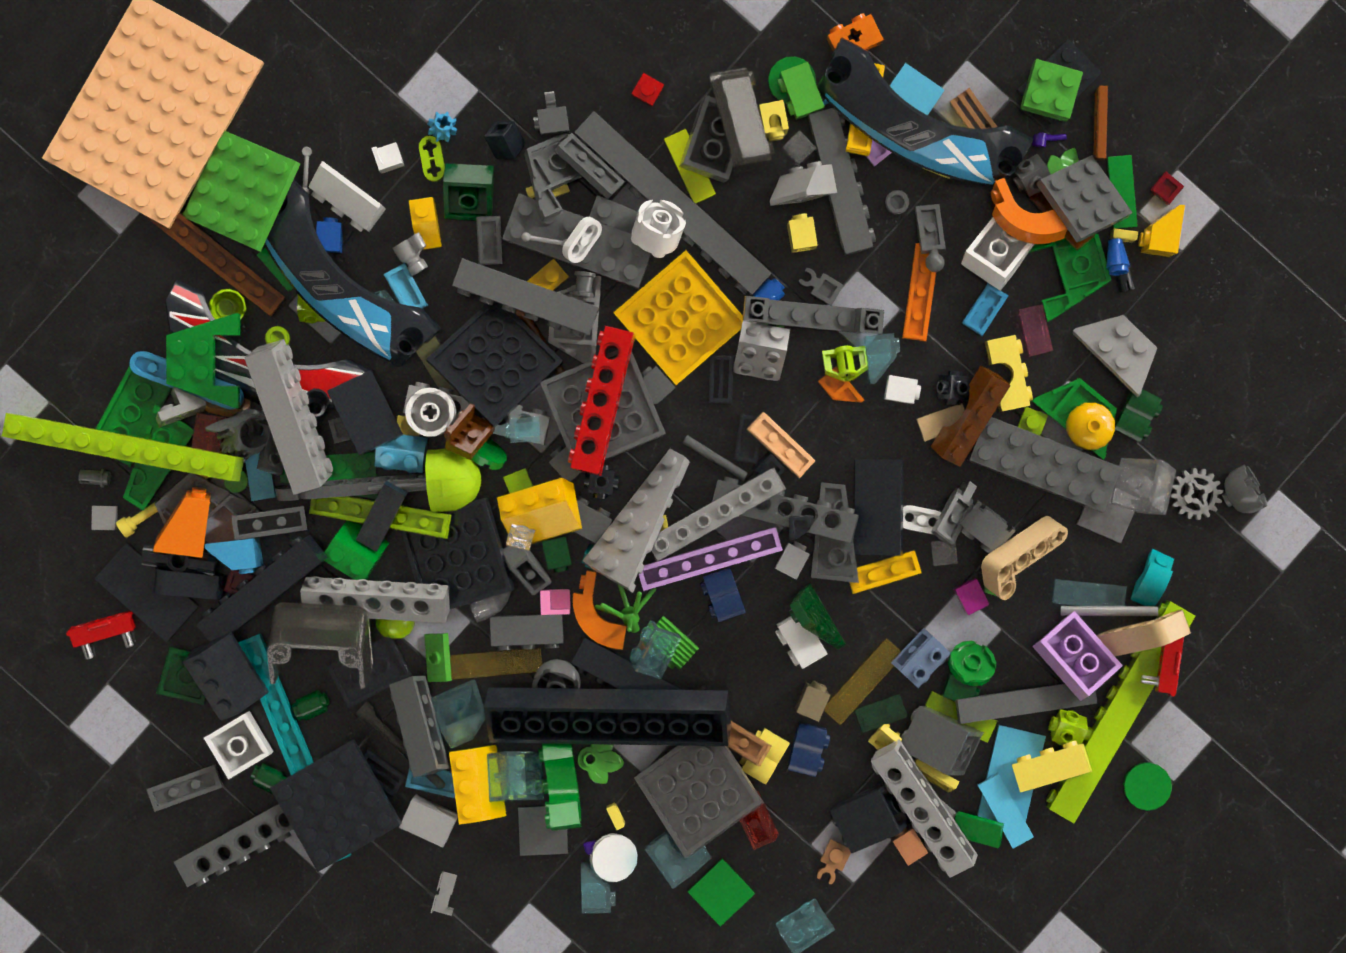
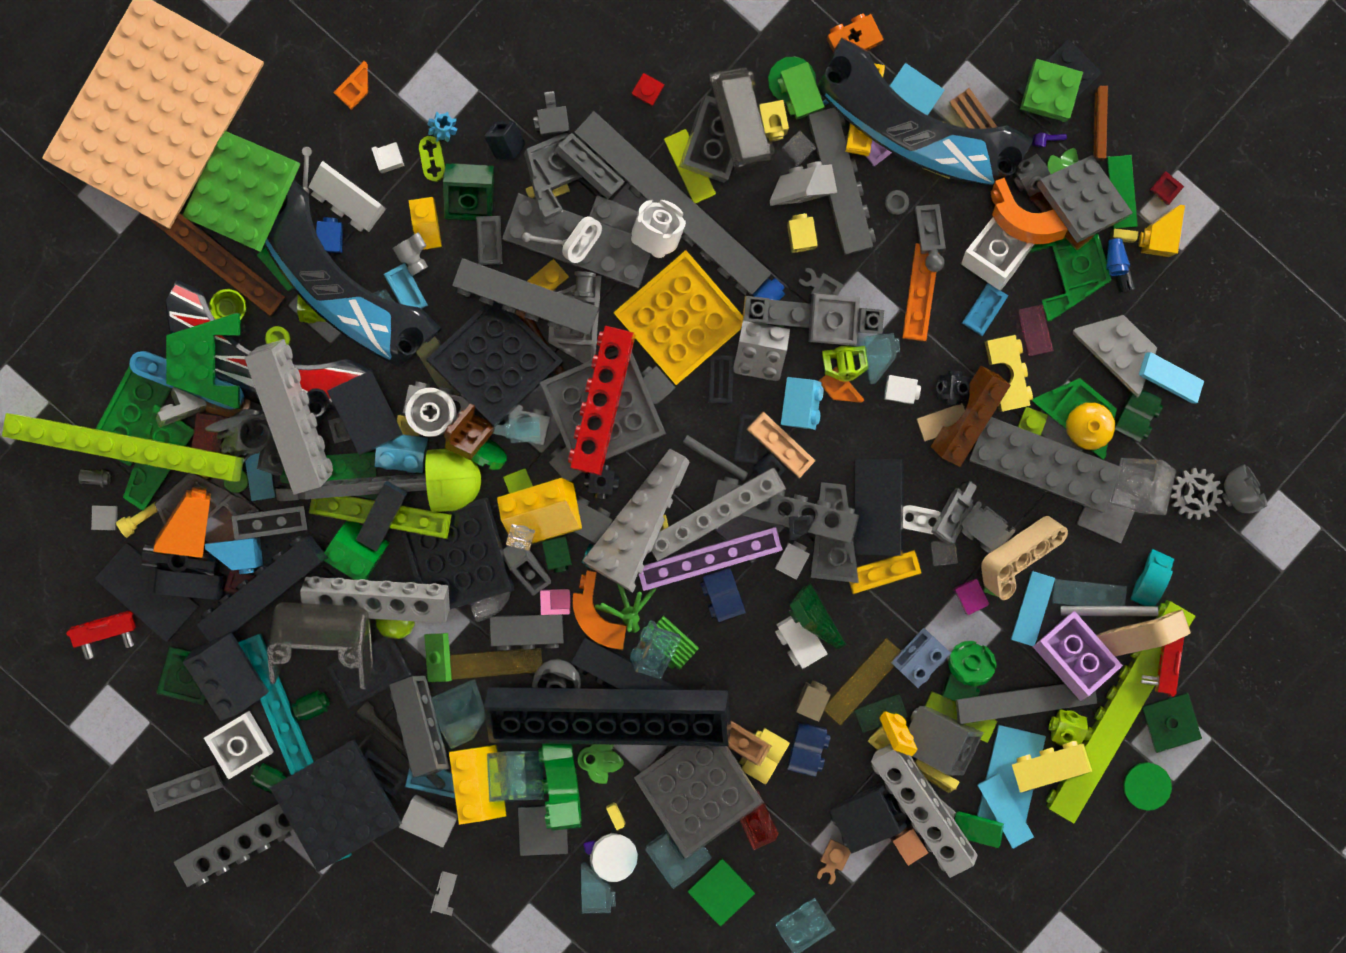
none -> orange tile [333,61,368,110]
none -> medium azure brick [781,377,824,430]
none -> flat silver tile [808,293,860,346]
none -> yellow plate [879,711,918,756]
none -> medium azure tile [1011,571,1055,646]
none -> medium azure tile [1139,352,1204,403]
none -> dark green plate [1142,693,1202,753]

